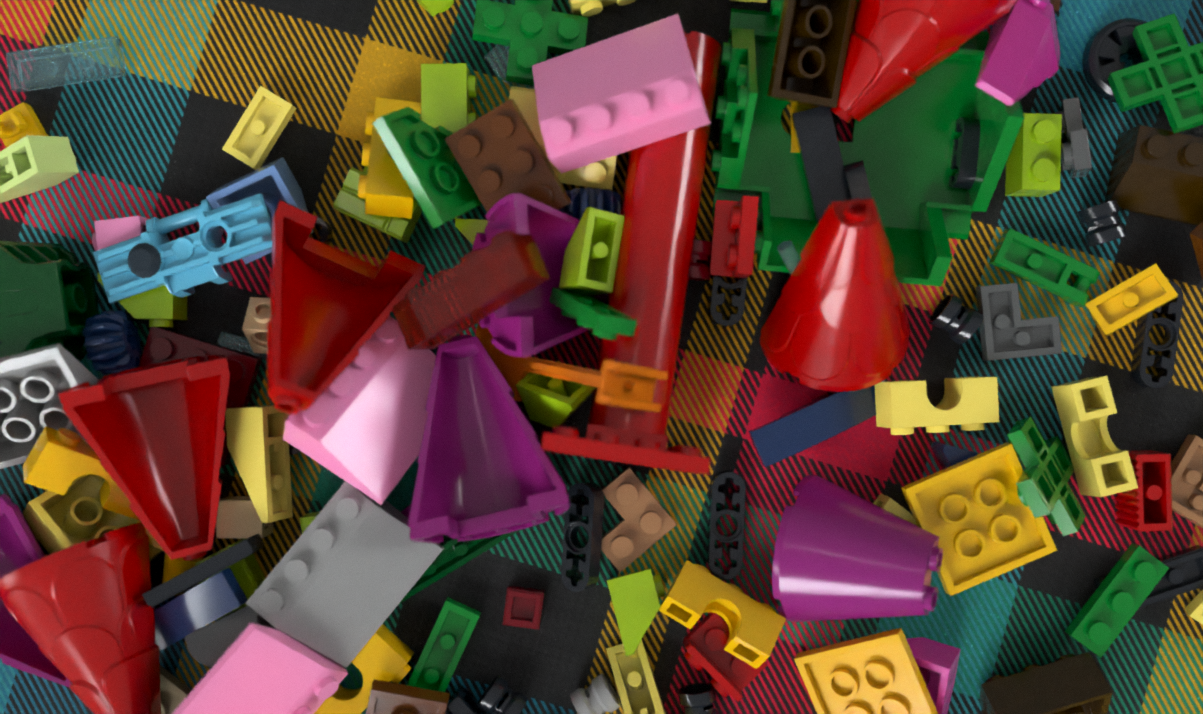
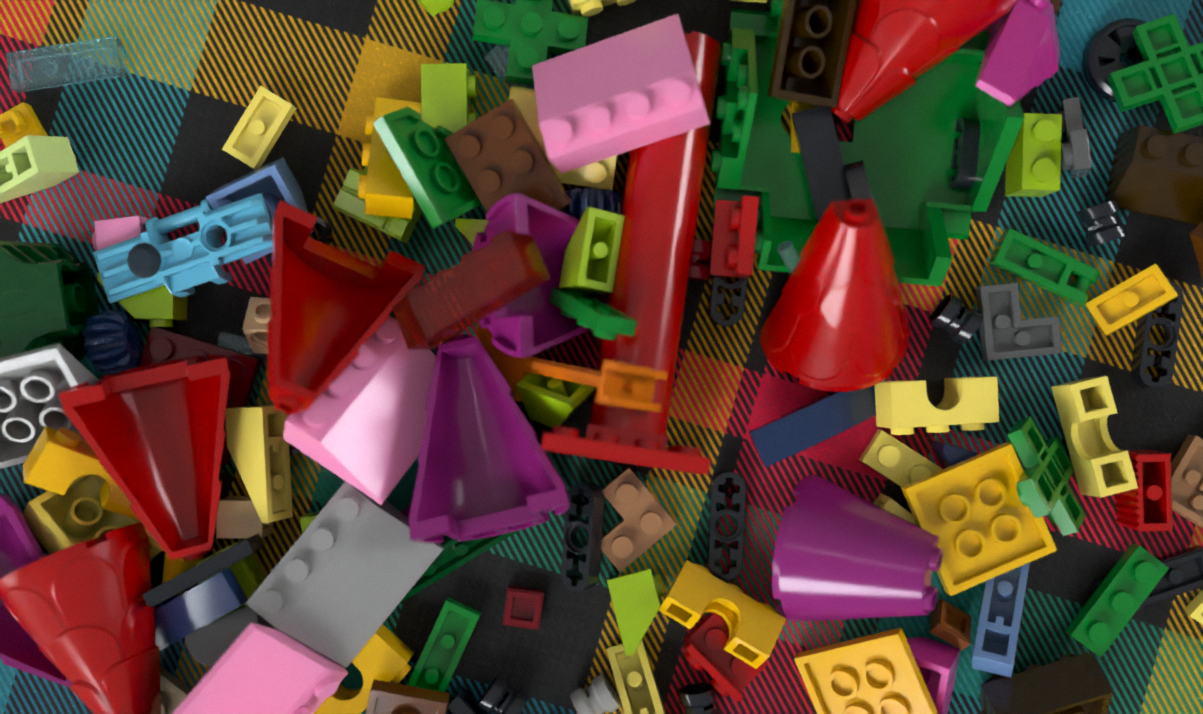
none -> light yellow plate [859,429,943,487]
none -> dark orange tile [930,598,972,651]
none -> medium blue slope [972,562,1030,678]

